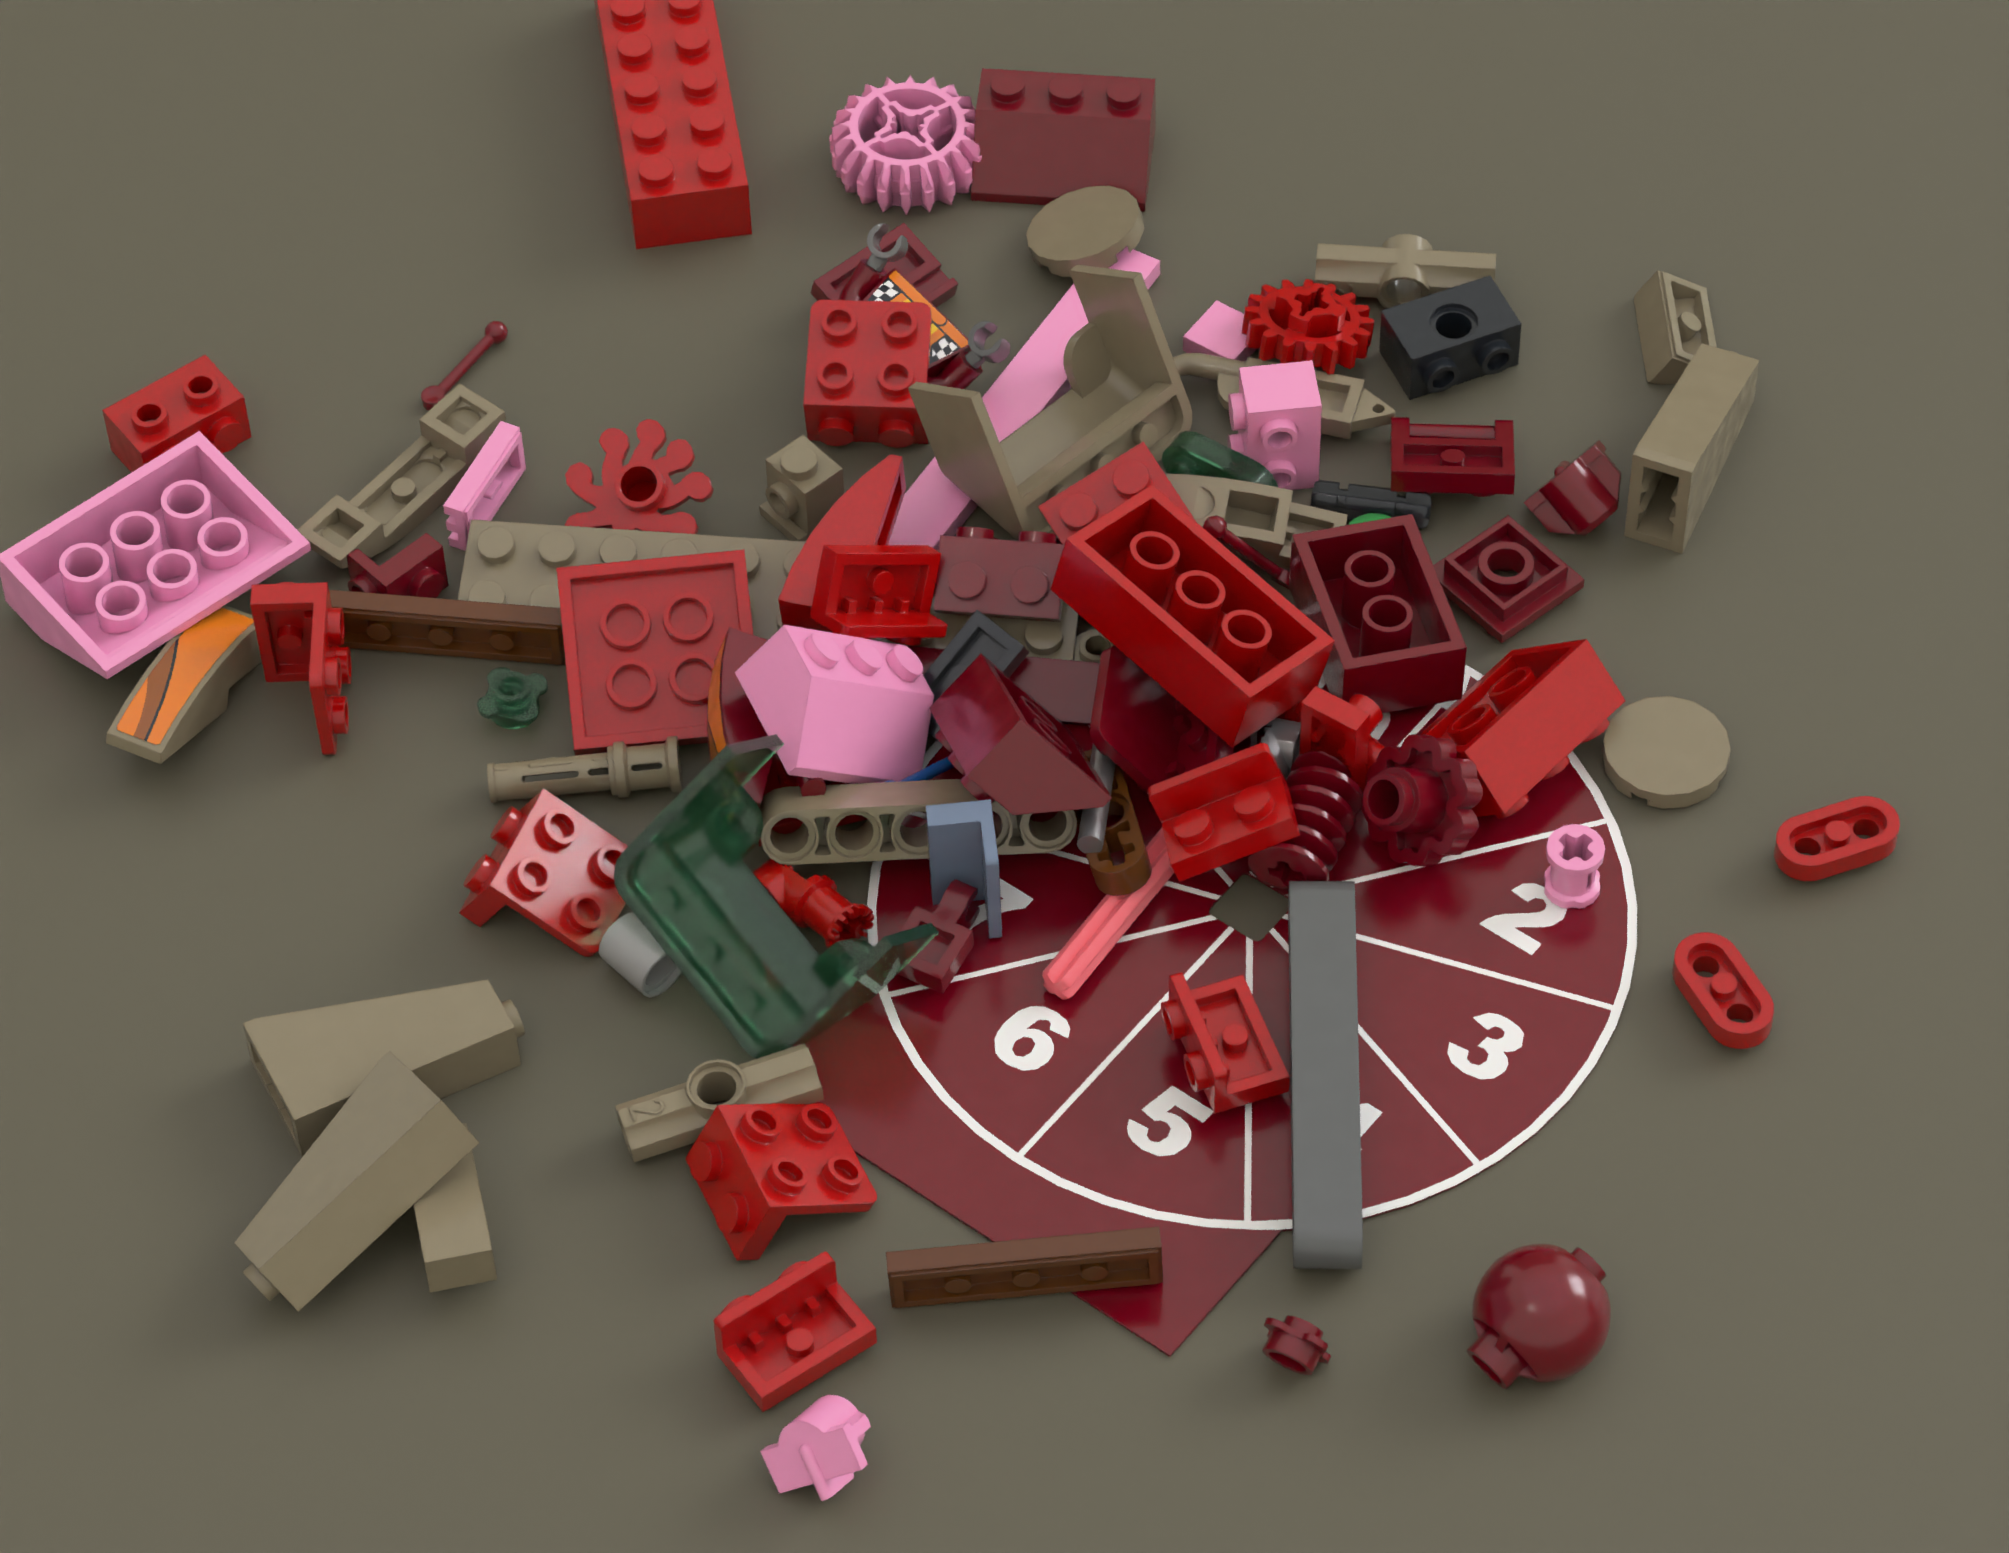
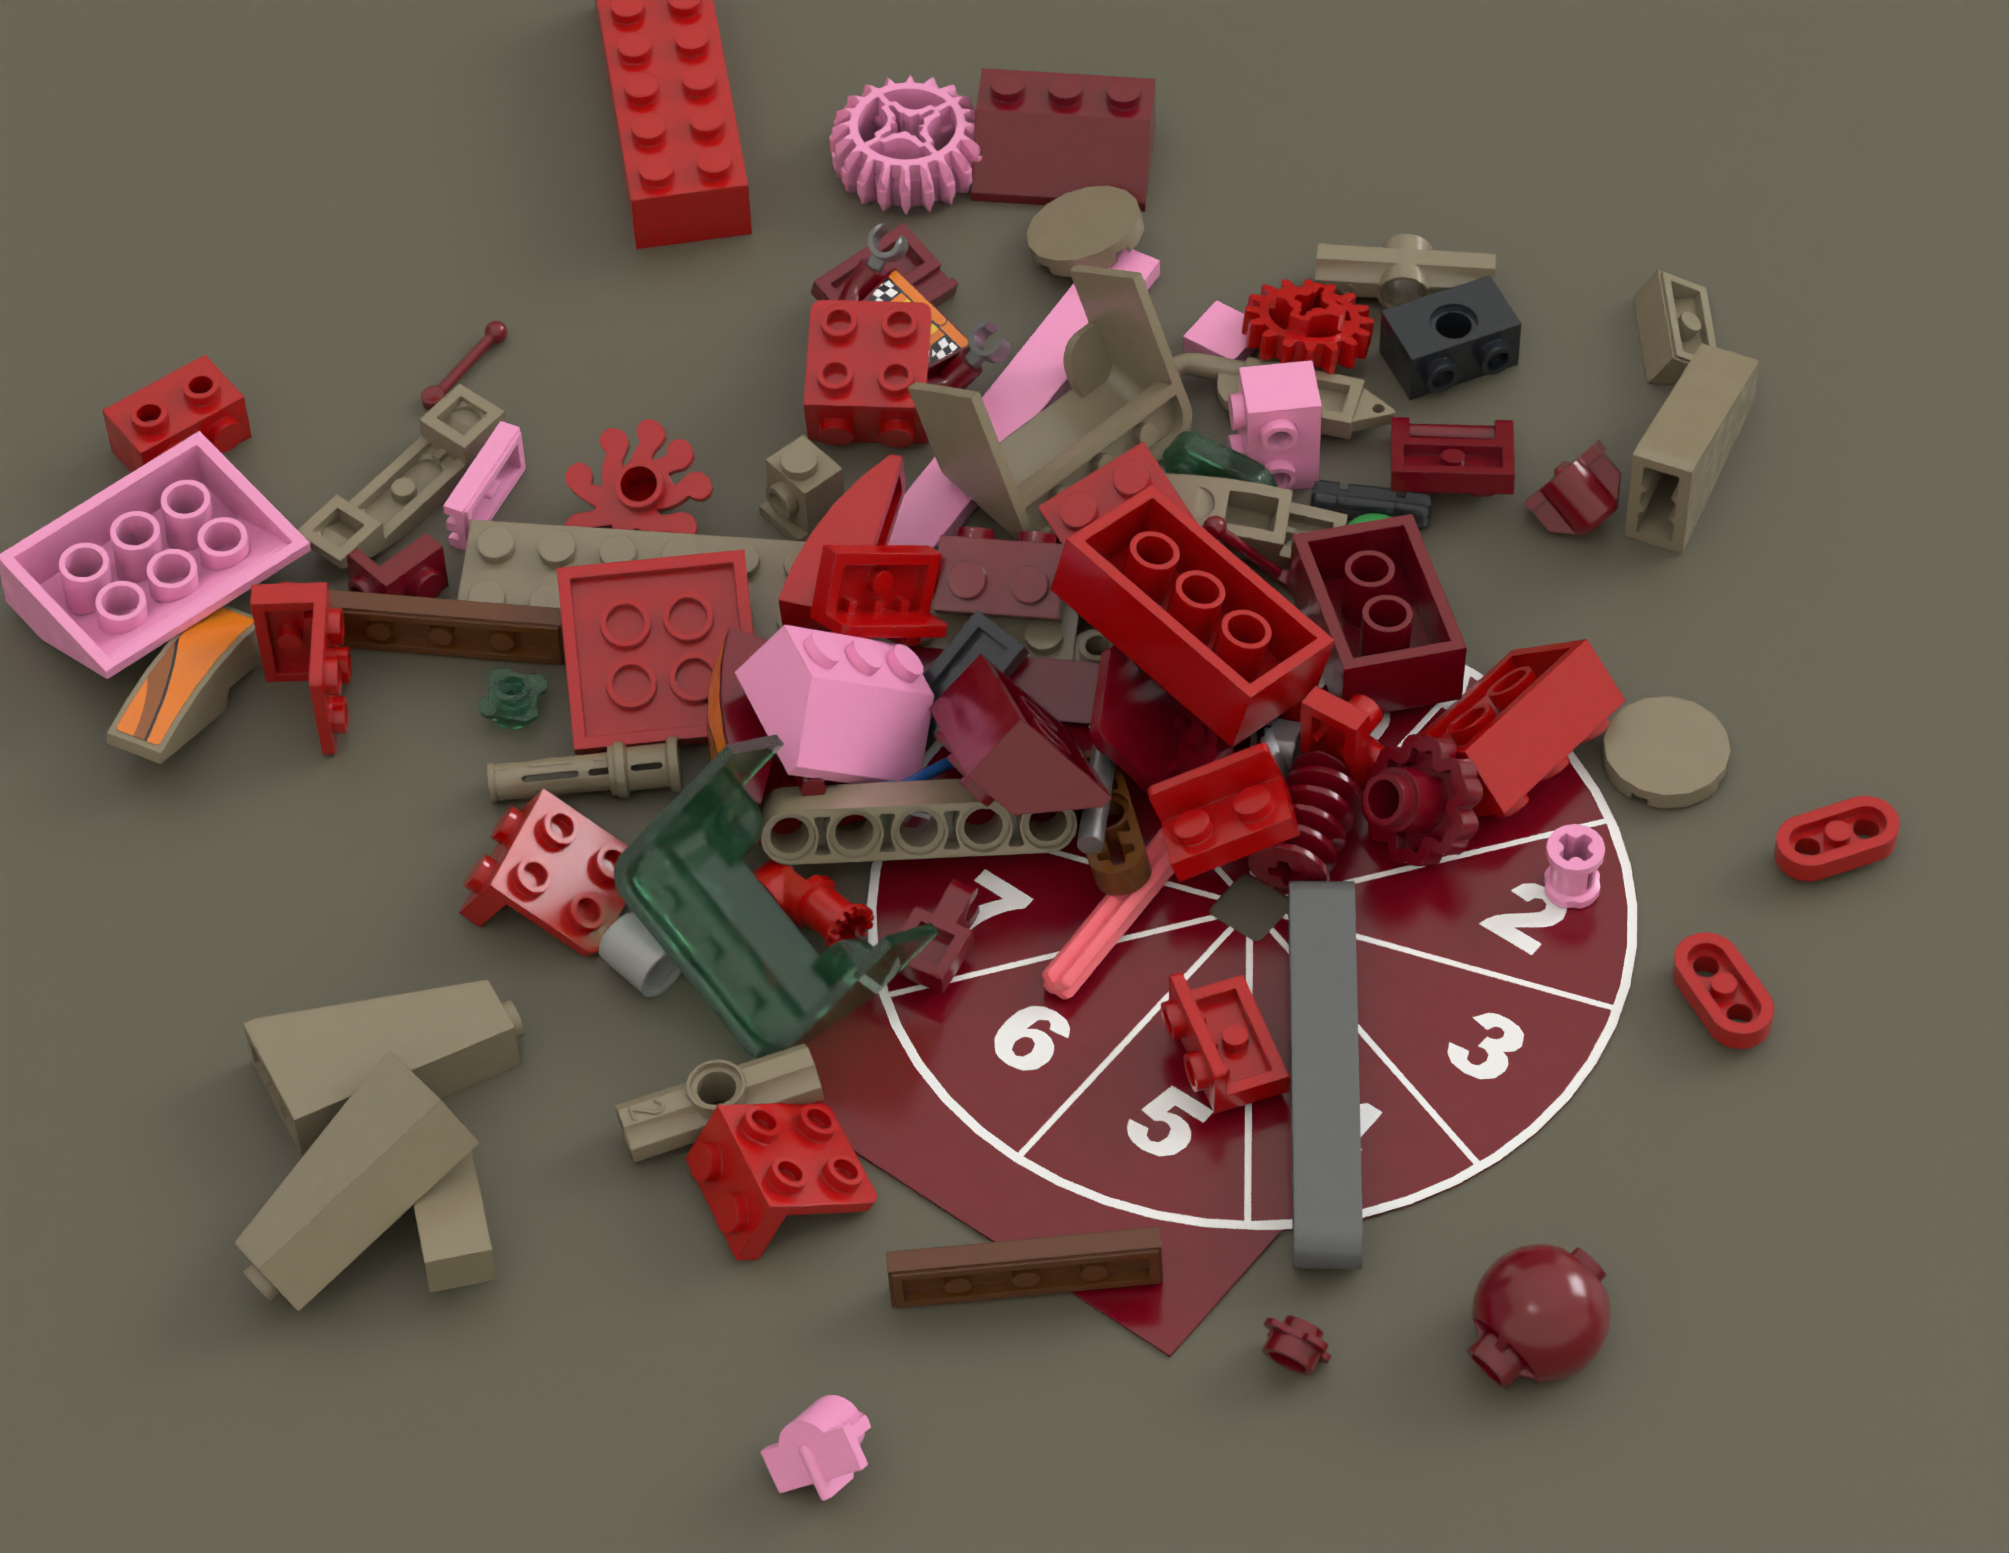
red bracket [713,1251,877,1412] -> none
sand blue panel [926,799,1002,939] -> none
dark red piece [1433,515,1585,643] -> none

